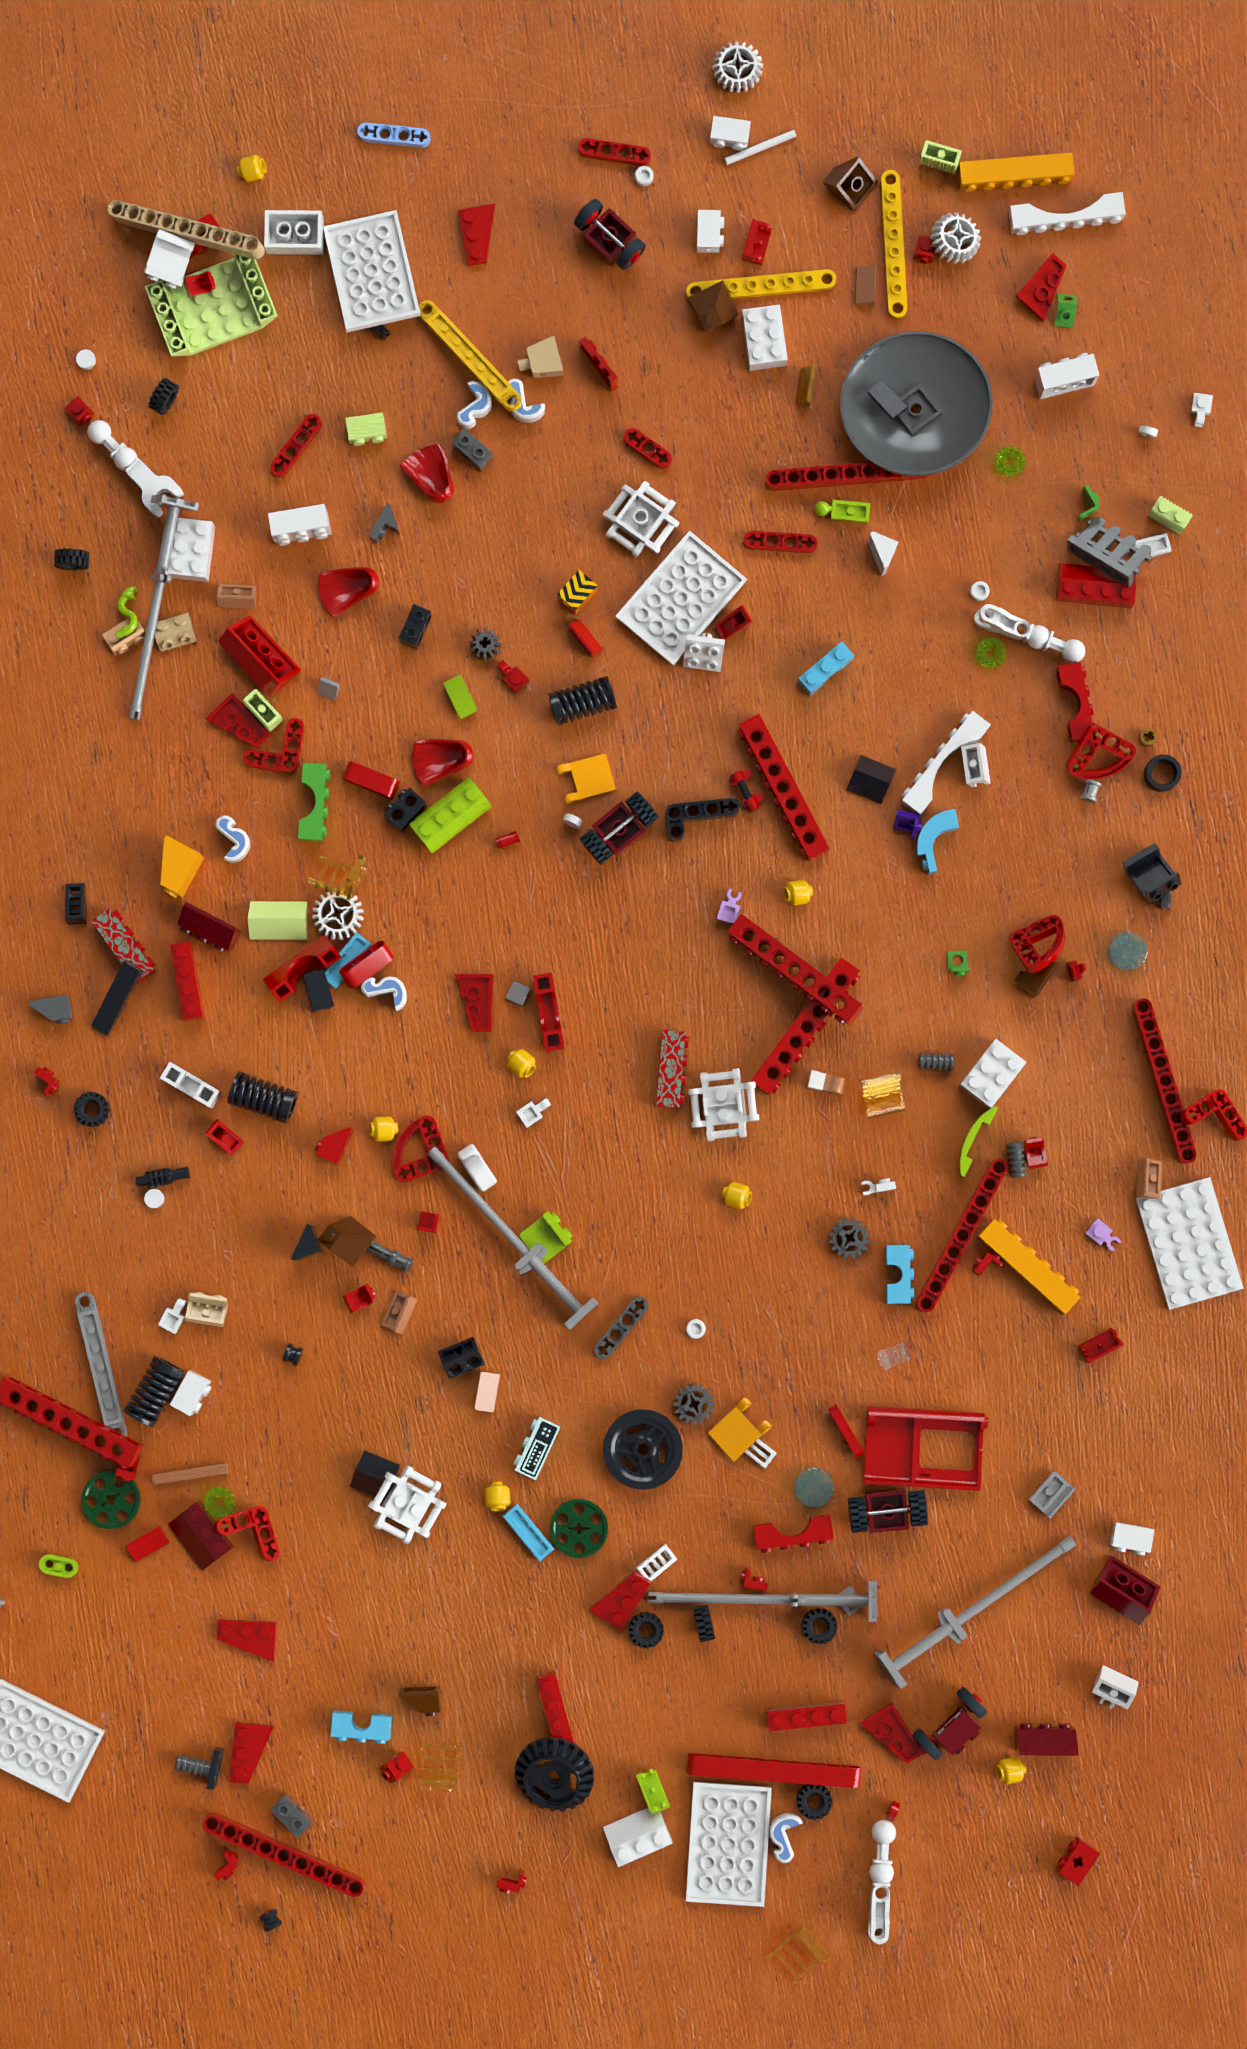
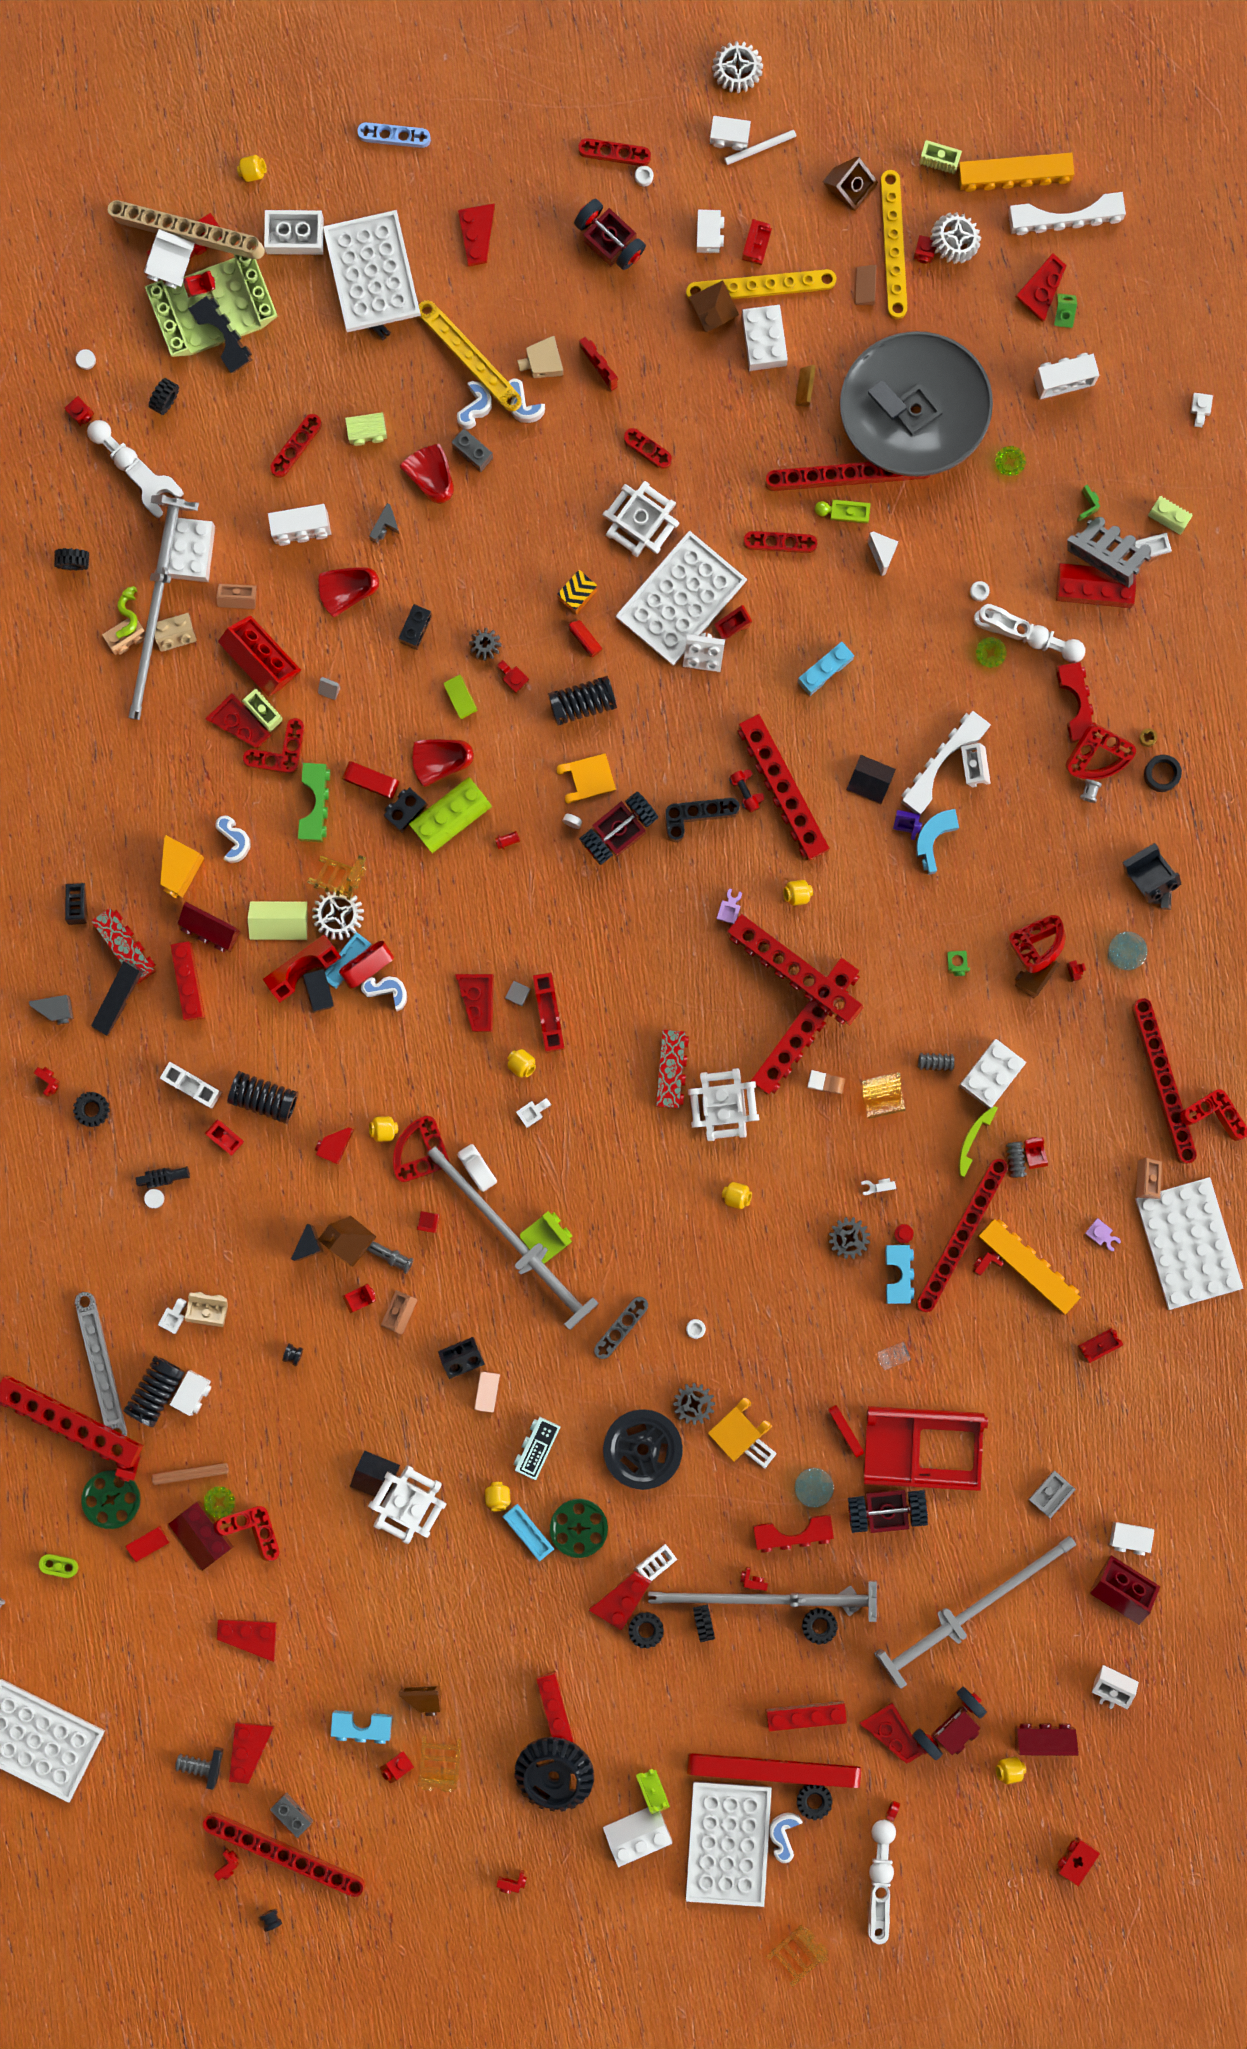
white tile [1138,425,1158,438] -> none
none -> black arch [188,296,252,373]
none -> red plate [894,1224,914,1243]

